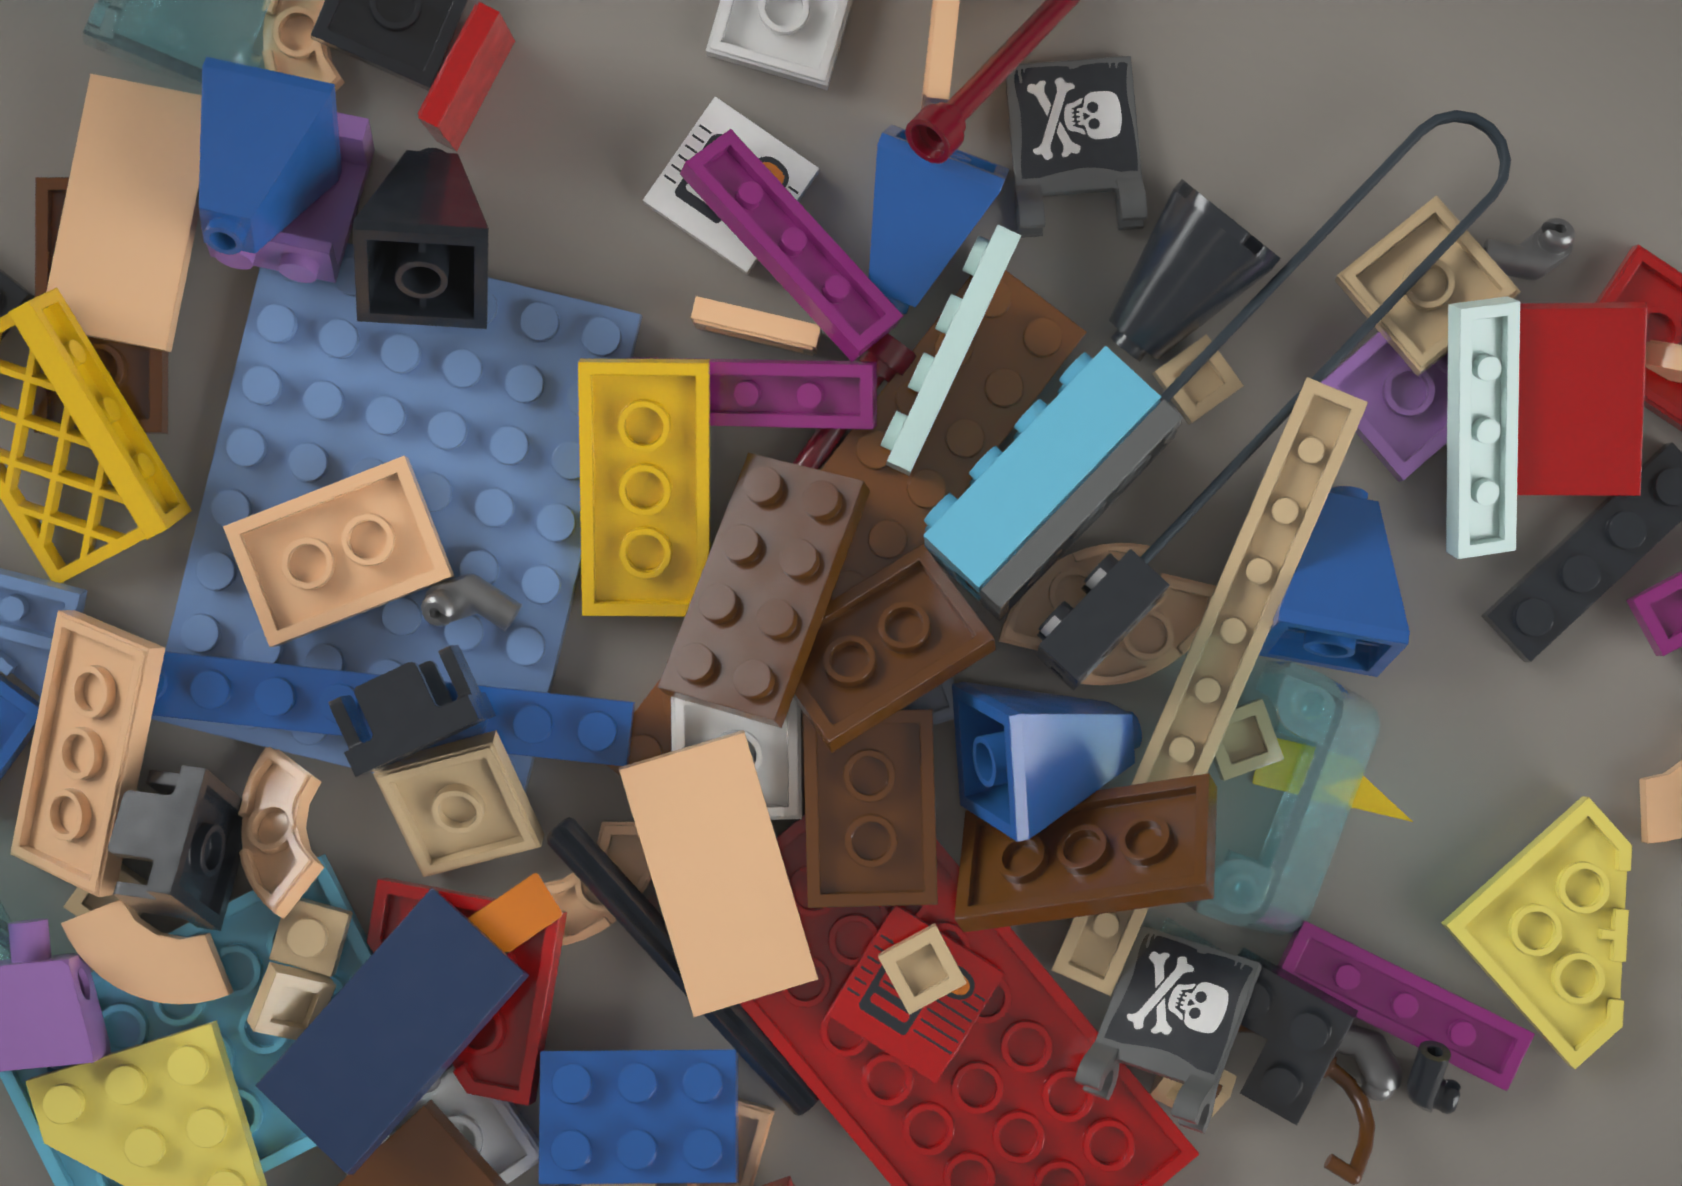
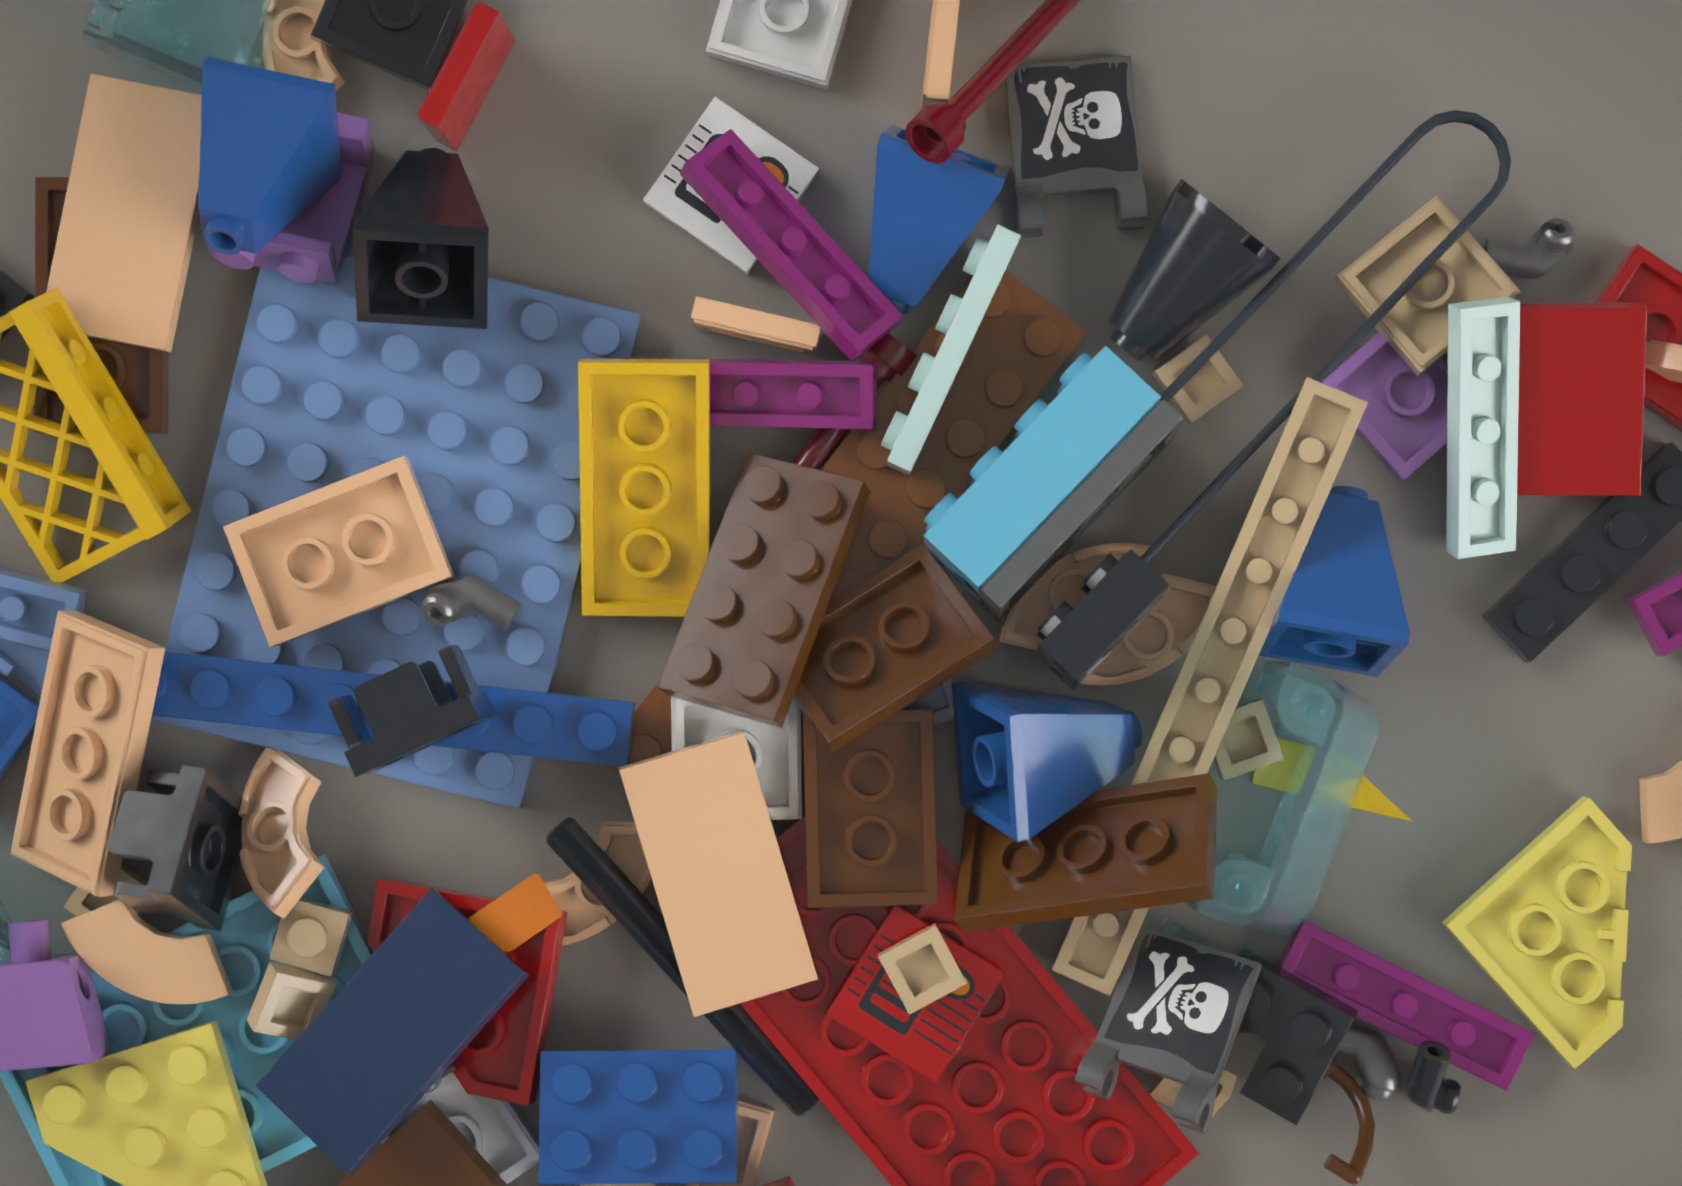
tan tile [373,730,544,877] -> none

